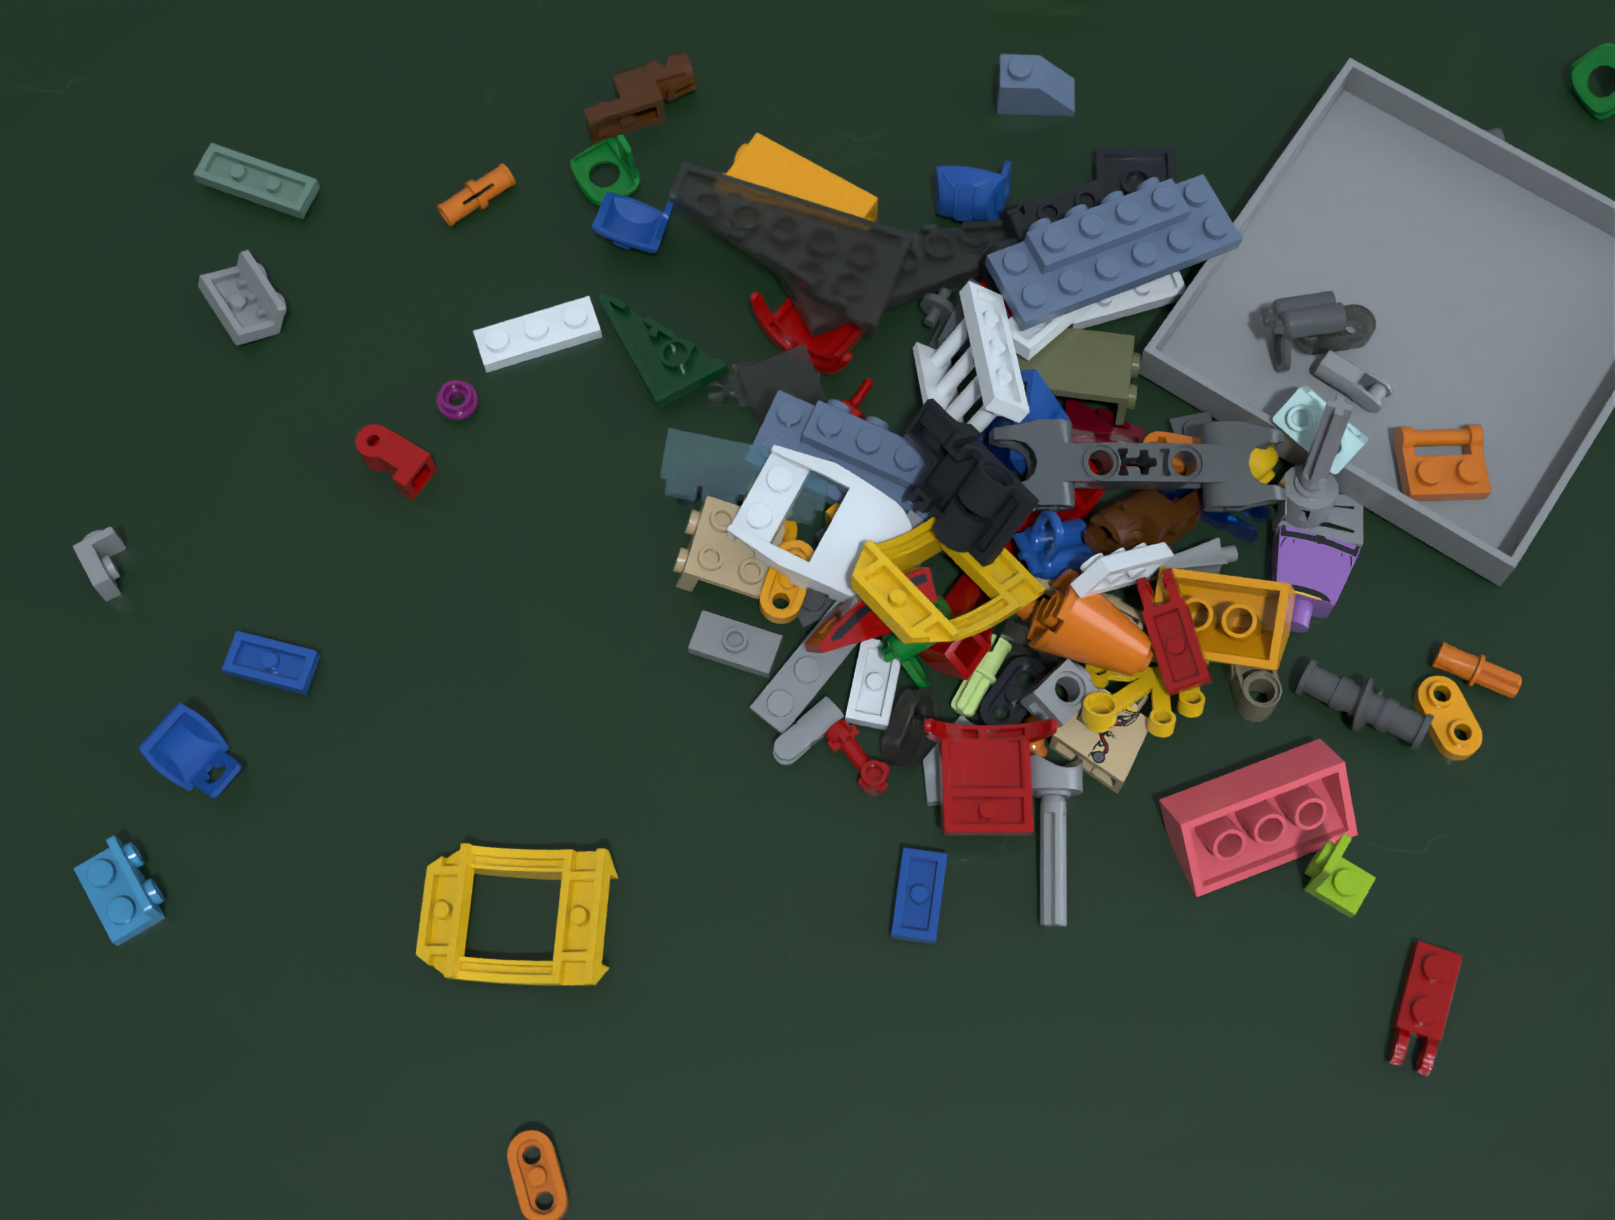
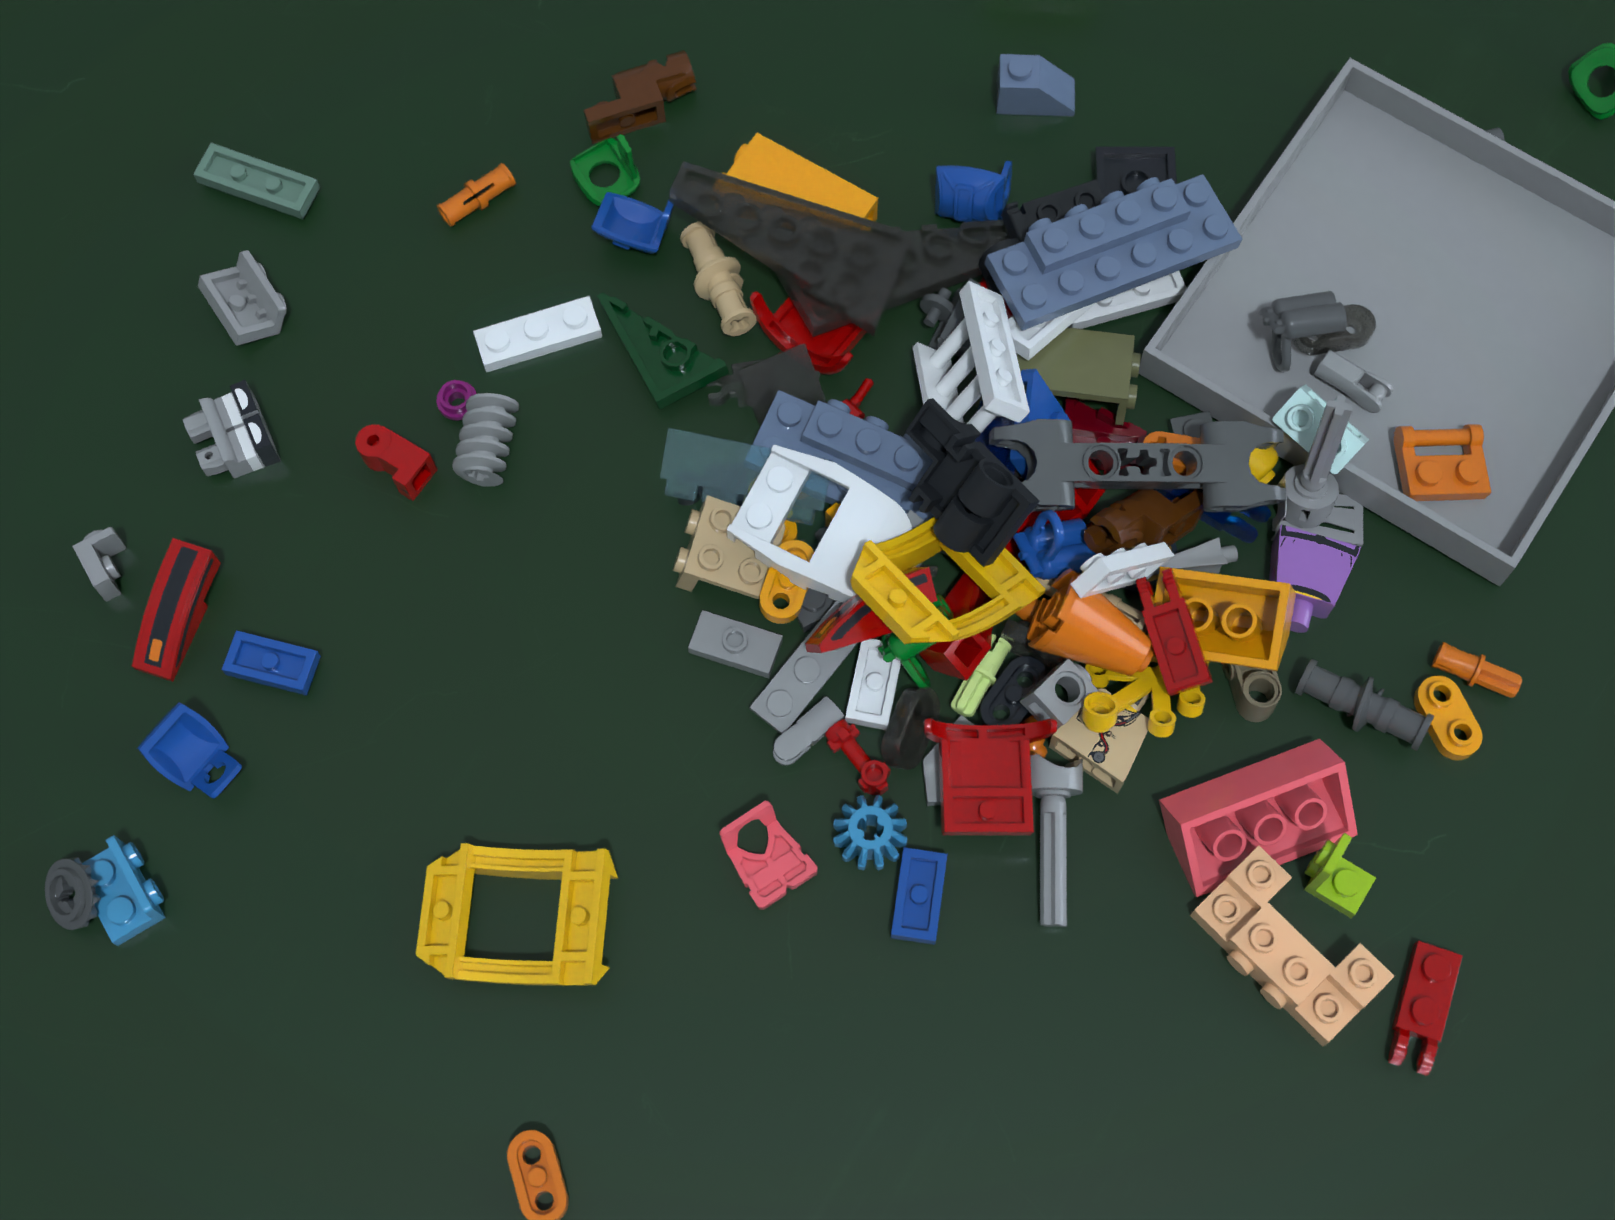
none -> dark grey gear [45,858,101,930]
none -> red slope [132,538,221,682]
none -> light grey hips [182,379,281,478]
none -> light grey piece [452,393,519,487]
none -> tan piece [680,221,757,336]
none -> coral piece [719,800,818,910]
none -> dark azure gear [833,795,907,871]
none -> light nougat bracket [1190,846,1395,1046]

